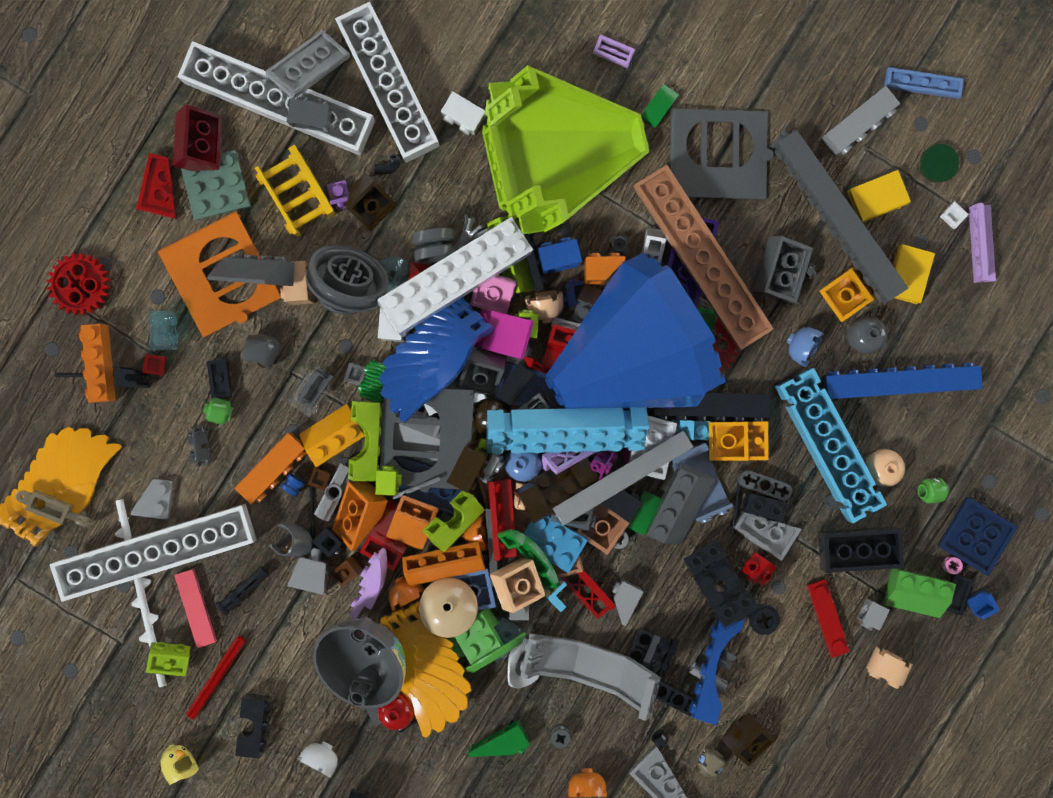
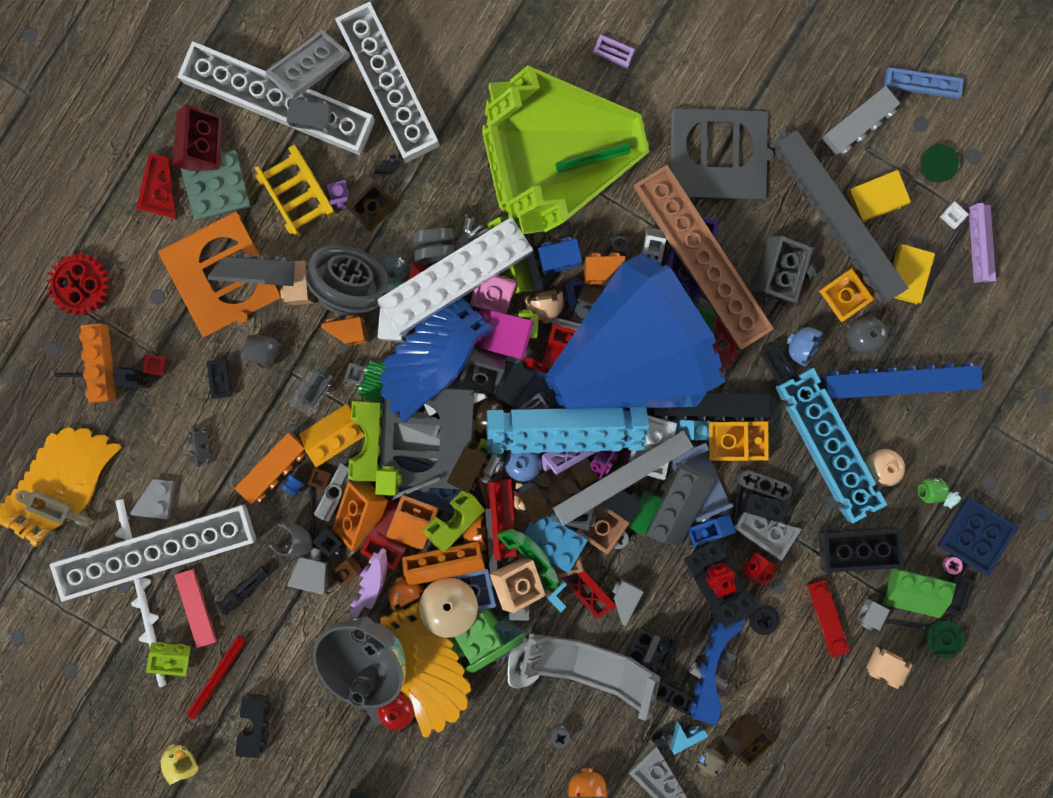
clear light blue brick [149,311,178,351] -> none
bright green head [203,397,233,425] -> none
white cylinder [297,741,338,778] -> none
white brick [441,91,486,135] -> none
green slope [468,720,530,757] -> none
green slope [641,84,679,128] -> none
blue panel [967,590,1000,619] -> none
none -> orange slope [321,314,369,346]
none -> green axle [555,143,631,173]
none -> medium azure slope [670,721,708,755]
none -> blue slope [688,514,736,547]
none -> red brick [706,562,736,598]
none -> black plate [758,342,796,384]
none -> black piece [884,619,930,629]
none -> dark green tile [925,619,965,658]
none -> light aqua plate [943,491,962,509]

